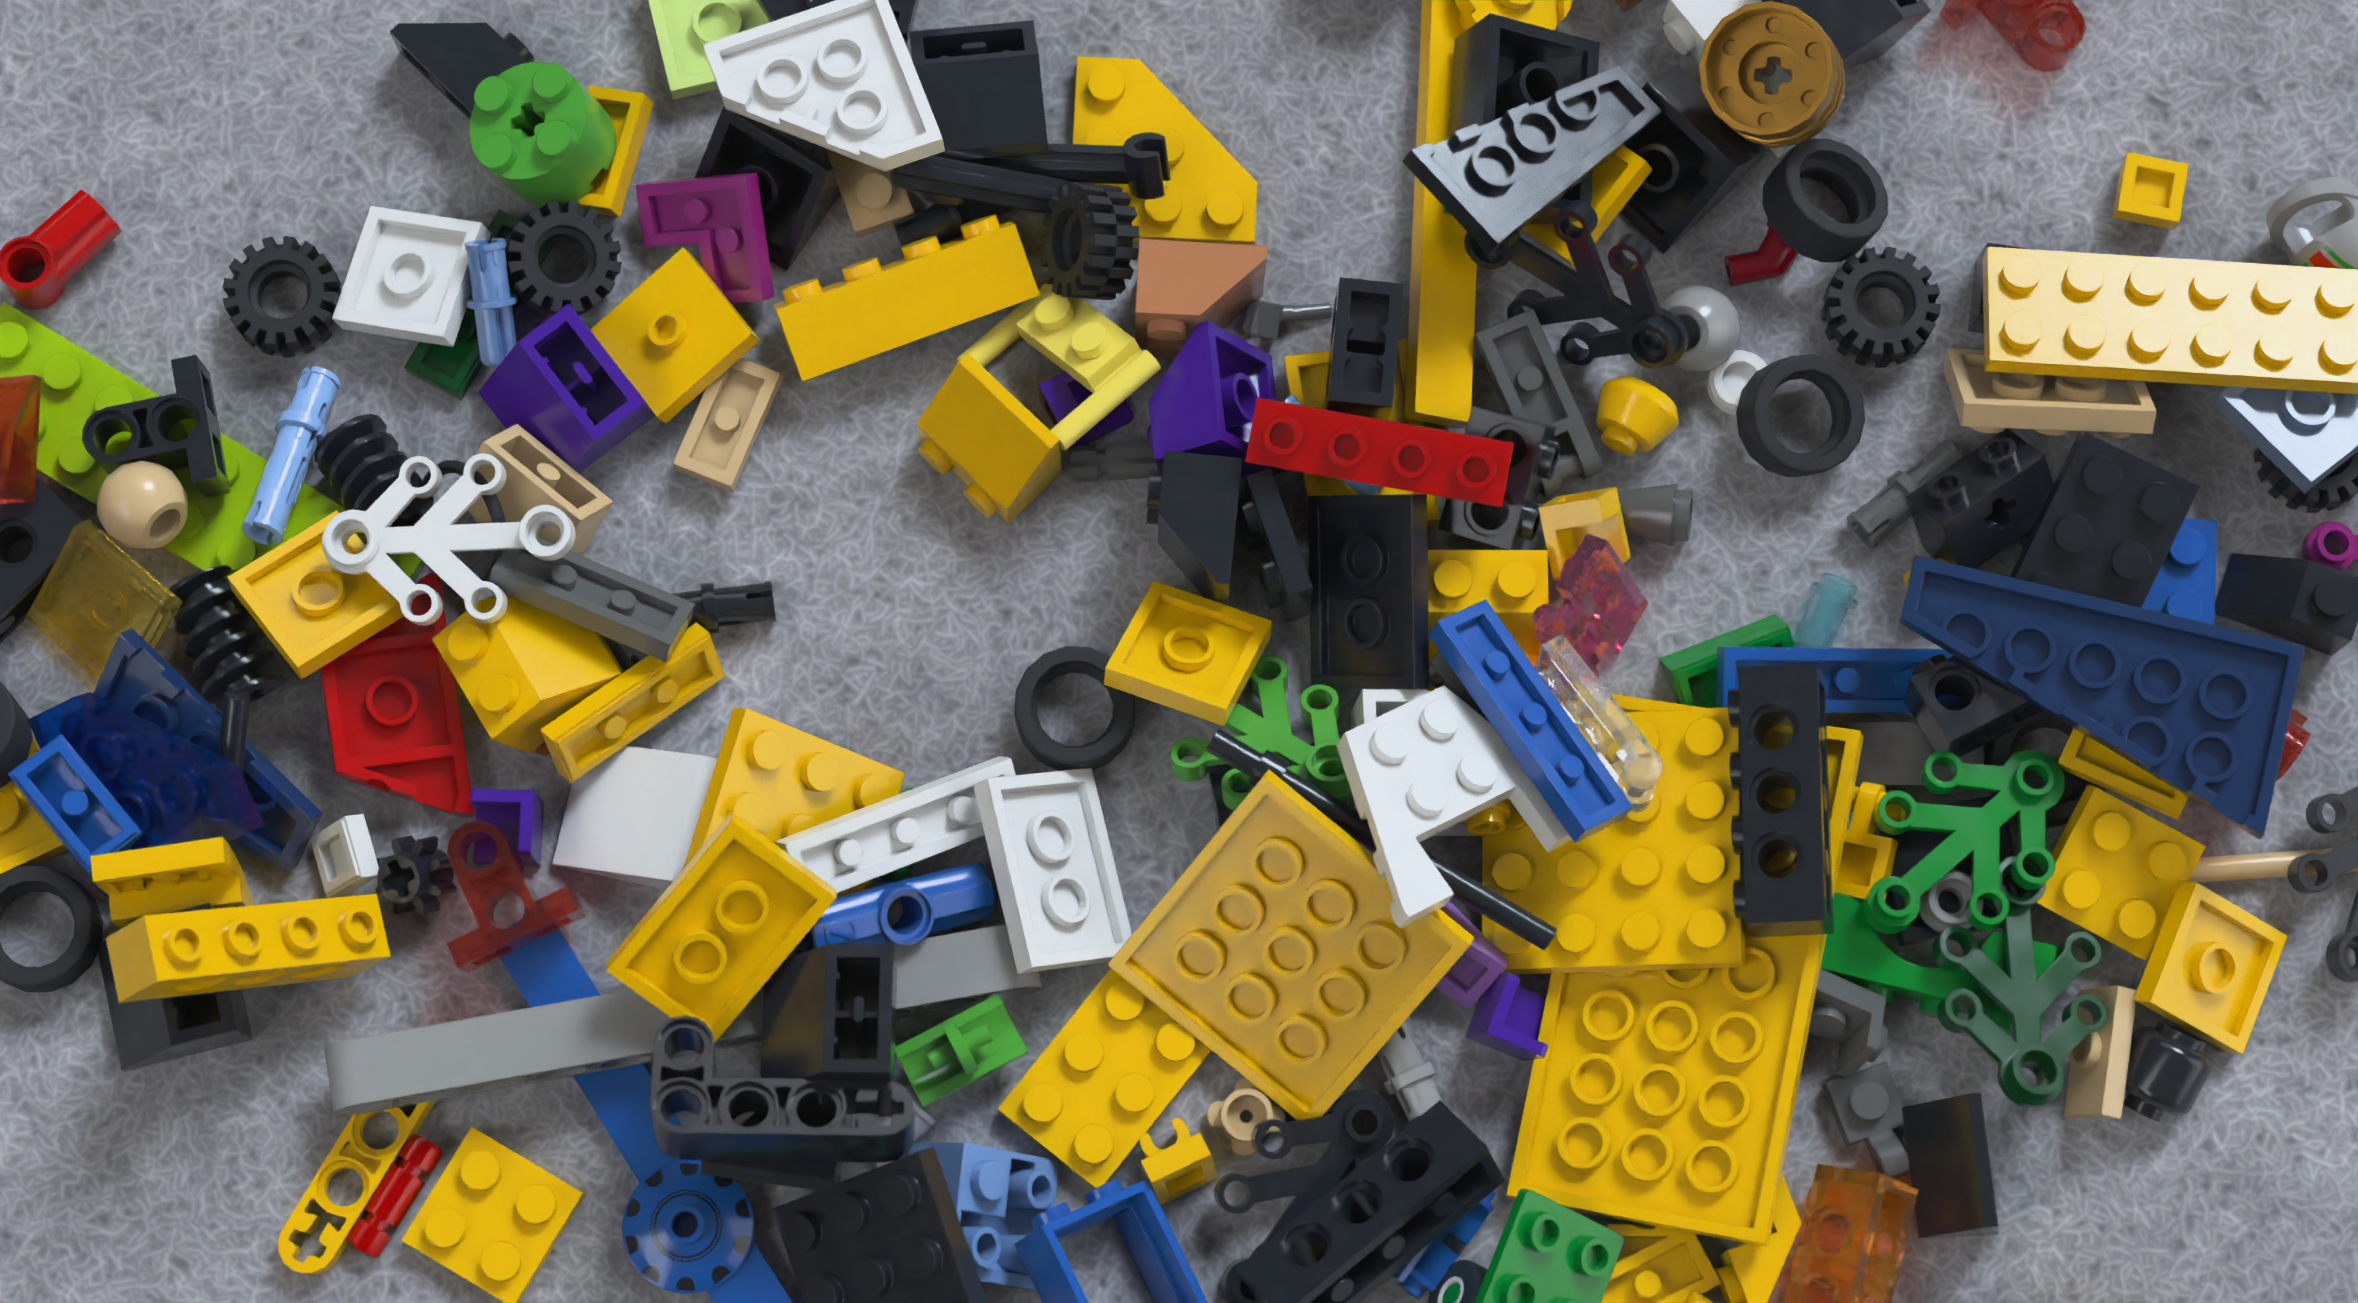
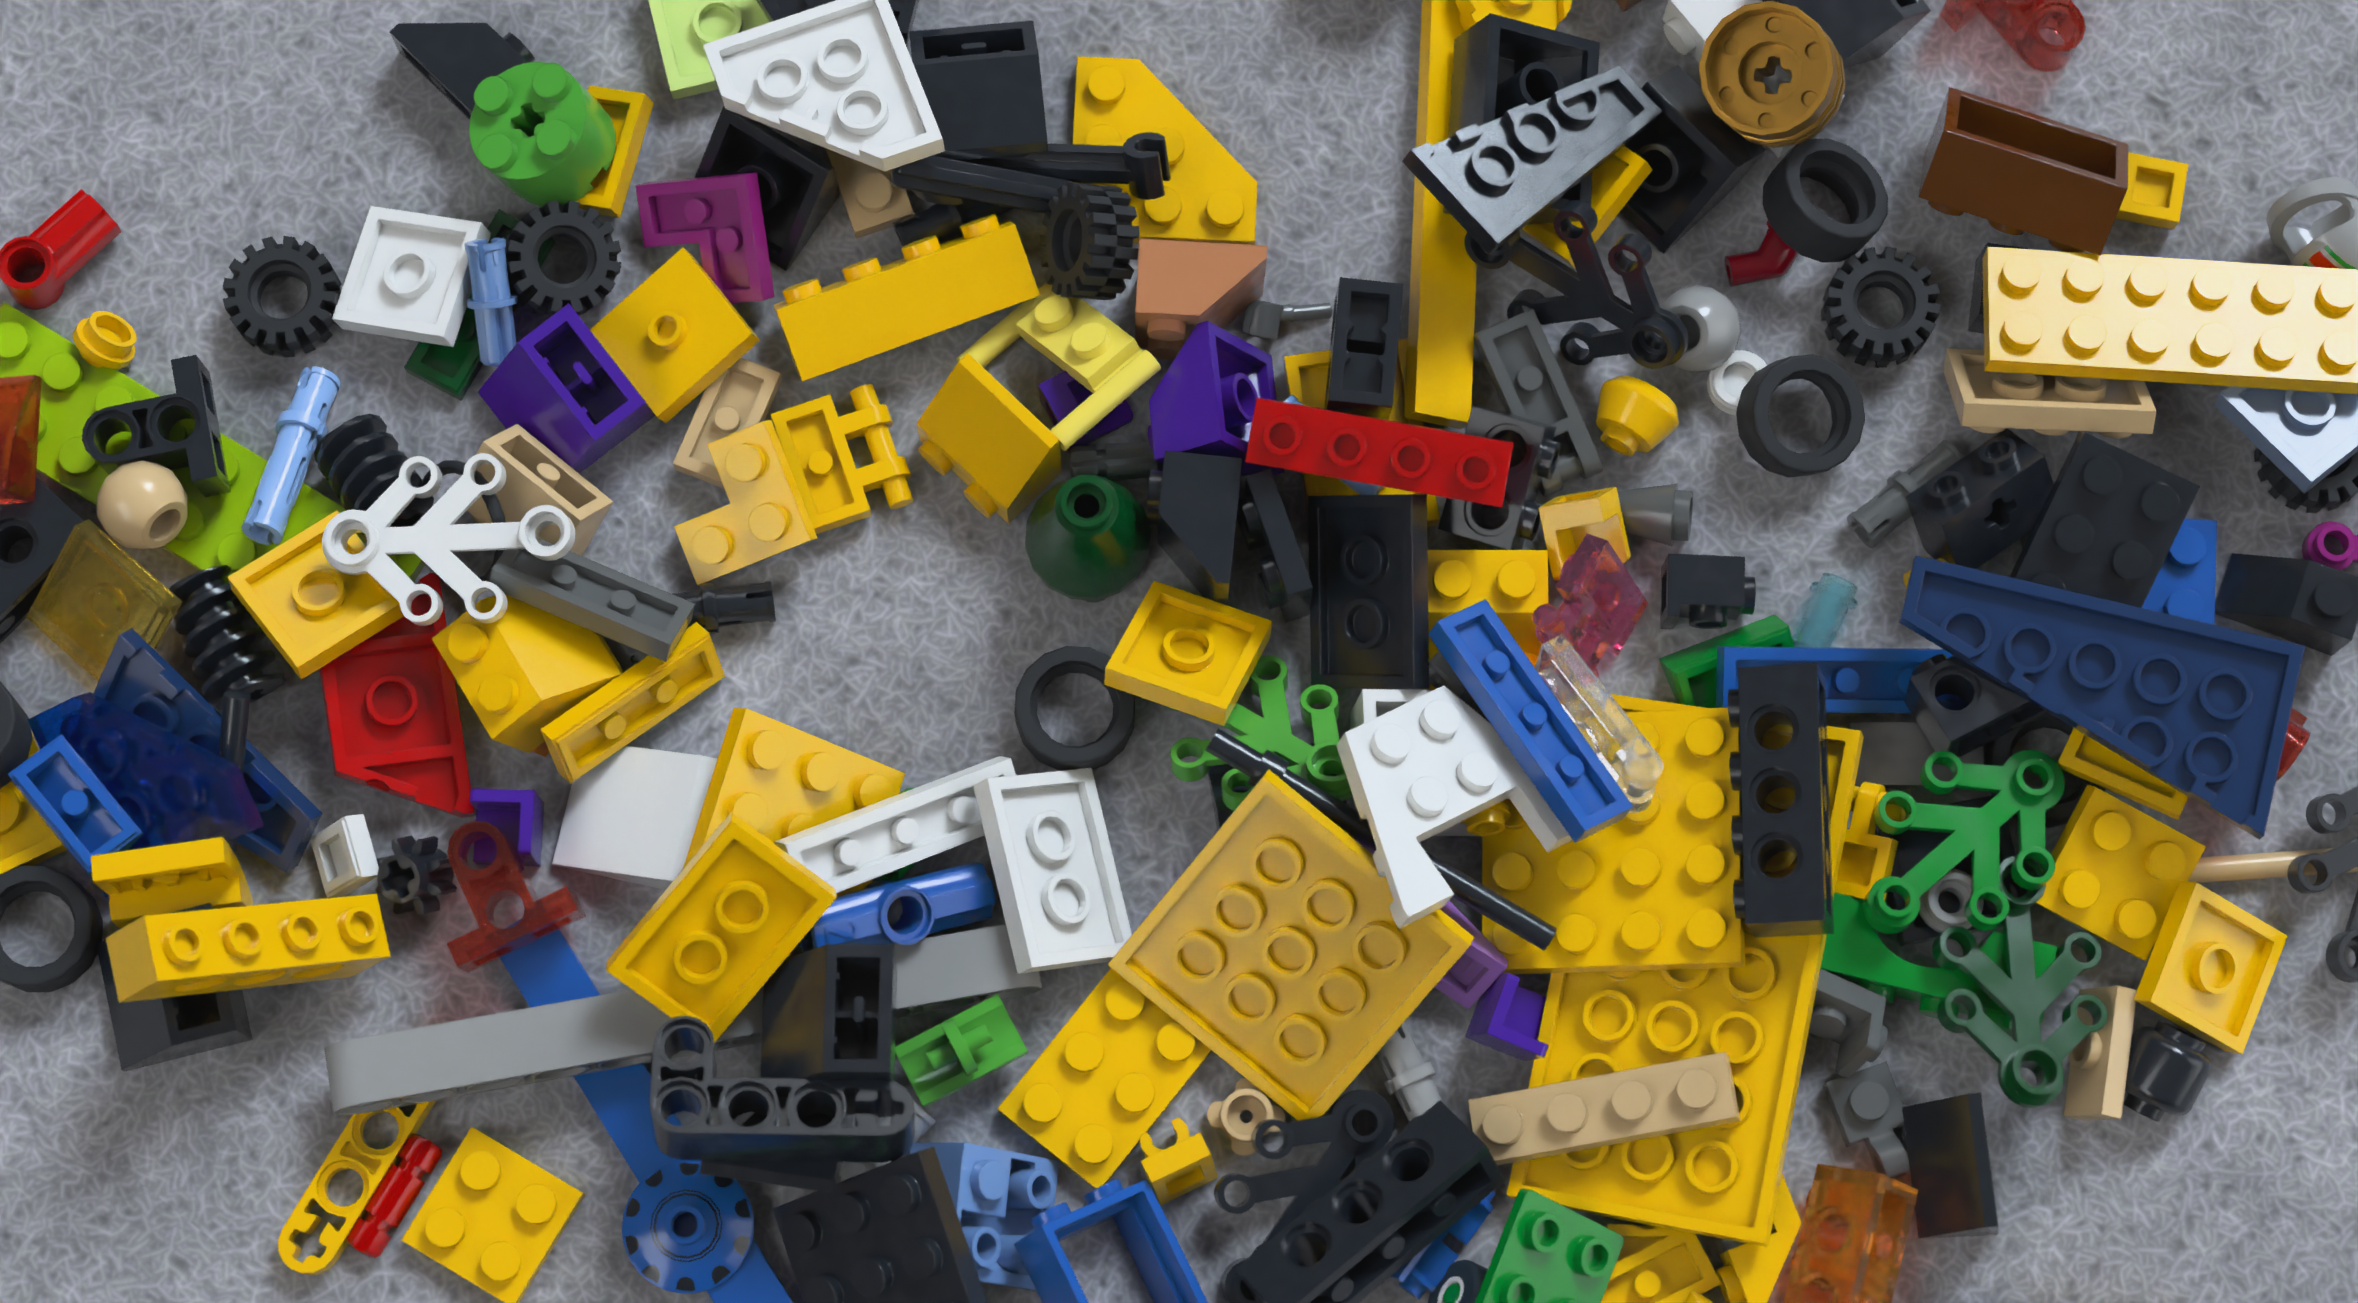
none -> yellow plate [73,311,137,369]
none -> yellow plate [674,420,817,586]
none -> yellow plate [770,384,914,535]
none -> dark green cone [1025,475,1151,603]
none -> tan plate [1468,1052,1740,1165]
none -> black brick [1660,553,1756,630]
none -> reddish brown piece [1919,87,2128,256]

